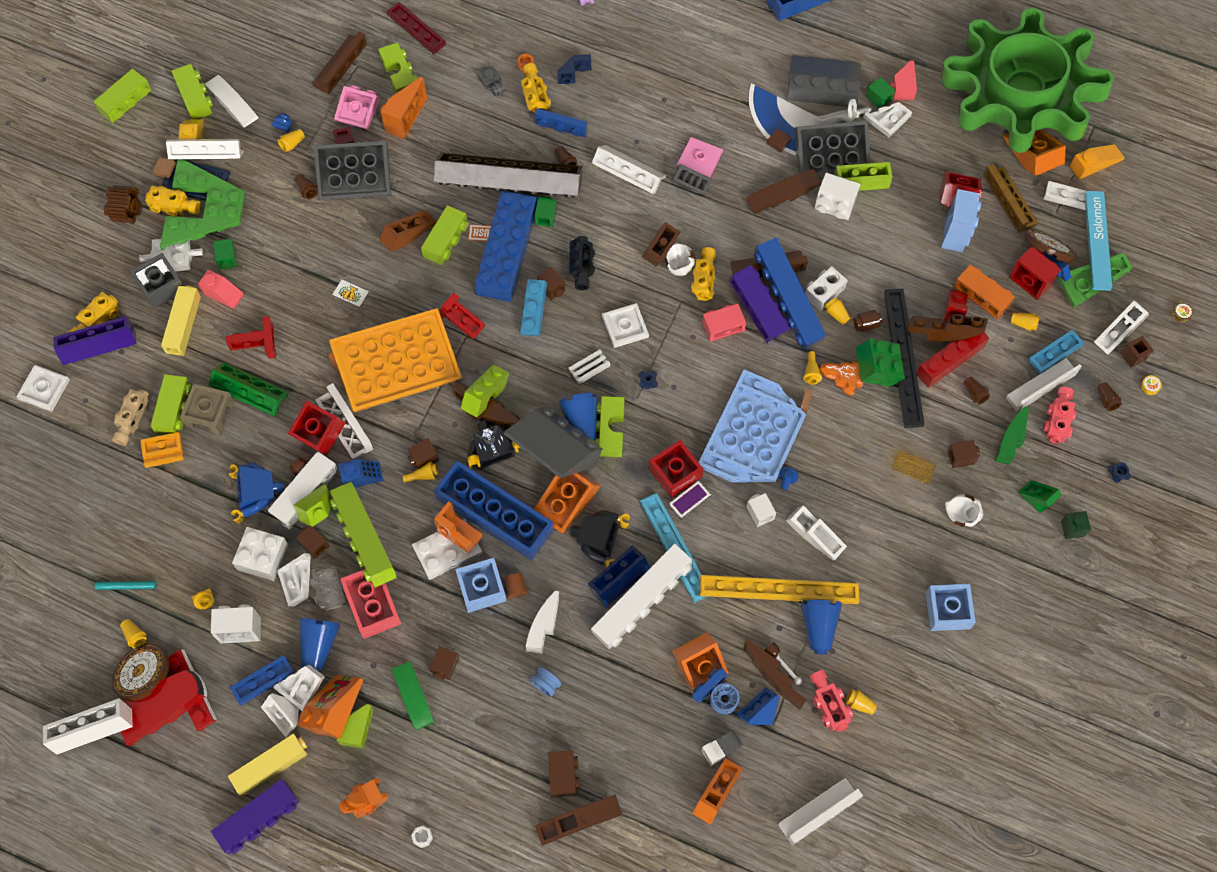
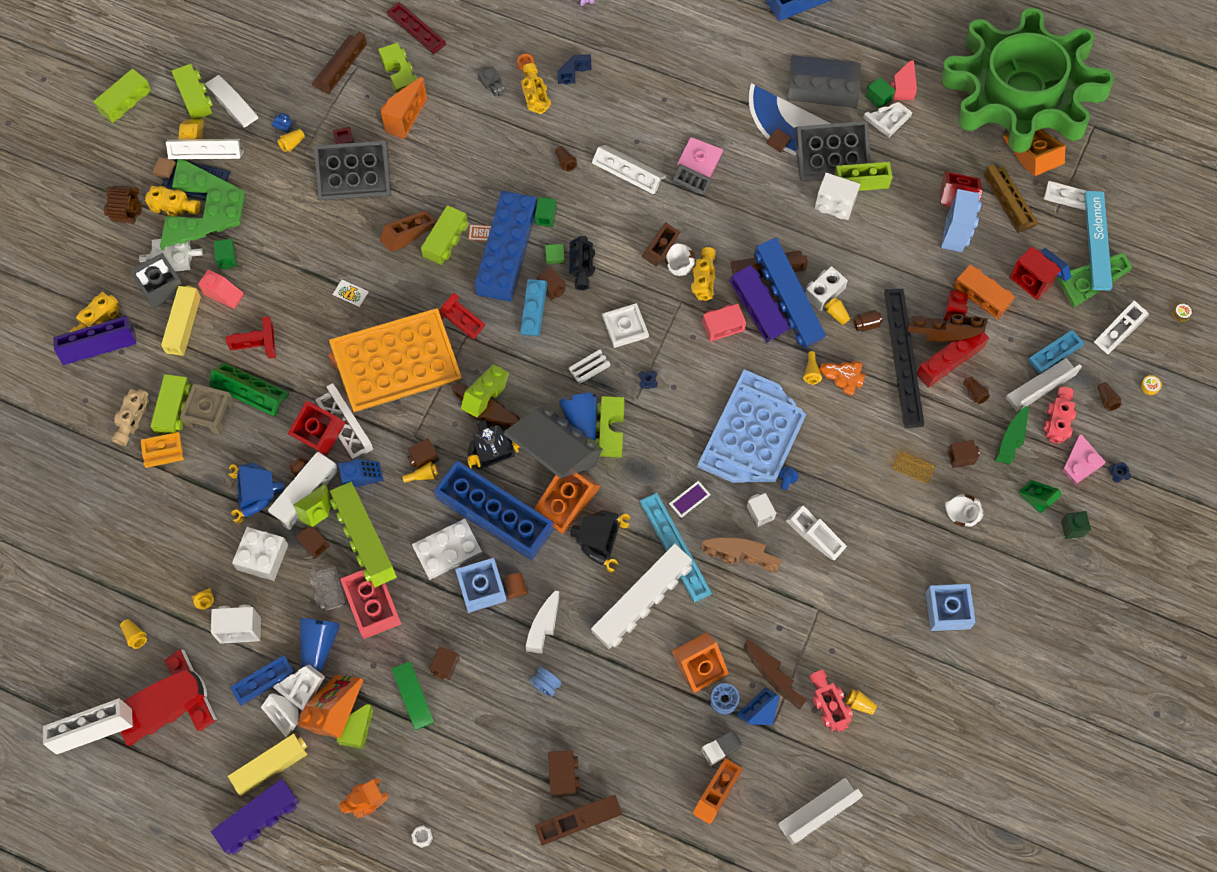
white tile [16,365,70,412] -> none
teal bar [95,581,157,590] -> none
tile [112,643,169,701] -> none
white wing [277,553,311,607] -> none
reddish brown cone [295,174,318,199] -> none
bright pink plate [334,85,380,130] -> none
brick [434,152,583,198] -> none
orange panel [434,501,483,554] -> none
blue plate [535,108,587,137] -> none
clear blue brick [588,545,650,607] -> none
red brick [648,440,704,498] -> none
blue plate [692,668,729,704] -> none
yellow tile [700,575,859,604] -> none
reddish brown slope [746,169,822,214] -> none
hinge [764,642,802,685] -> none
medium nougat tile [800,389,813,414] -> none
blue cone [801,600,842,655] -> none
white piece [815,99,871,125] -> none
green brick [856,338,905,387] -> none
yellow cone [1011,313,1040,331] -> none
tile [1024,229,1077,263] -> none
light orange slope [1070,144,1125,180] -> none
reddish brown brick [1120,336,1154,368] -> none
none -> bright green tile [545,244,565,264]
none -> medium nougat slope [701,537,782,572]
none -> bright pink wing [1062,434,1106,485]

